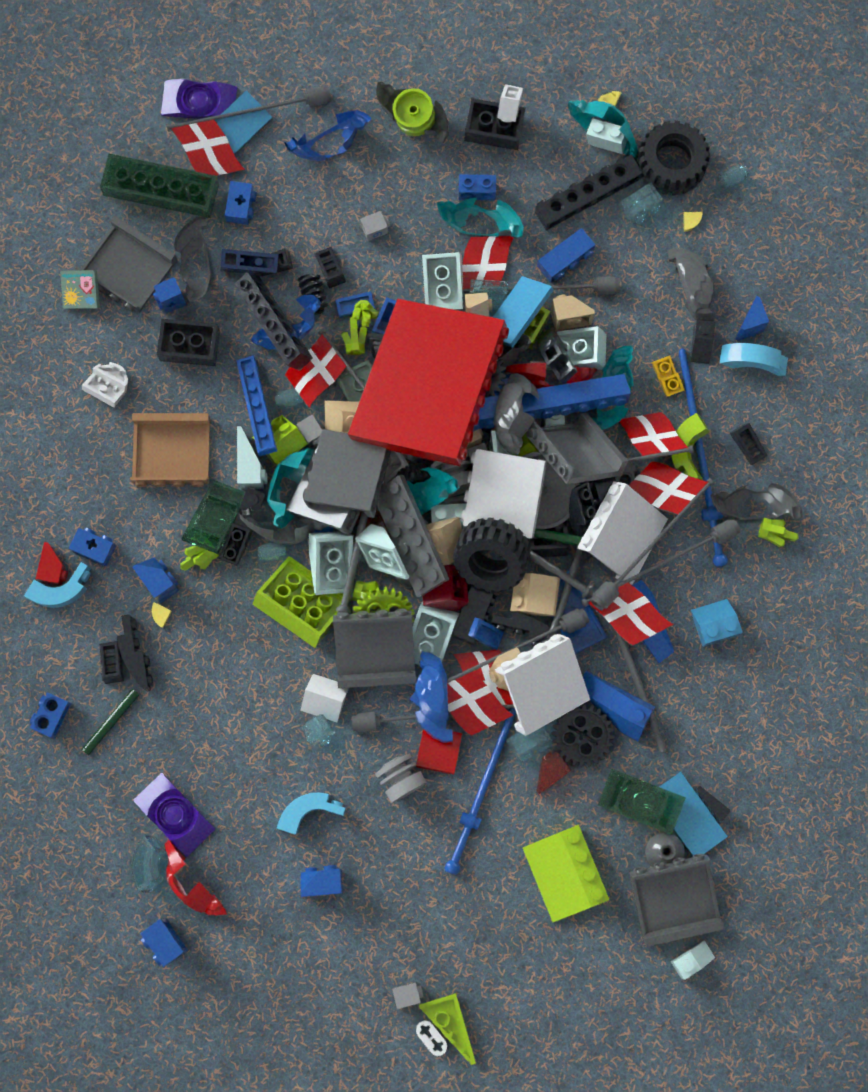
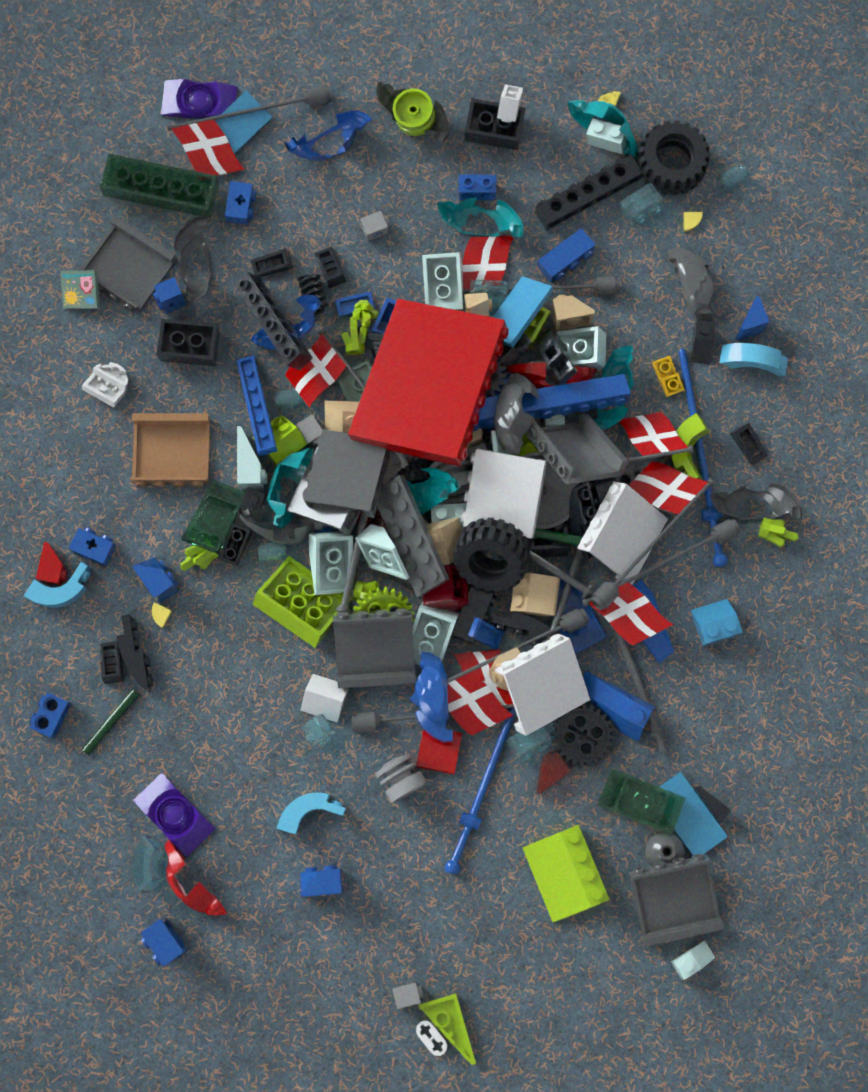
dark blue slope [220,249,278,274] -> none

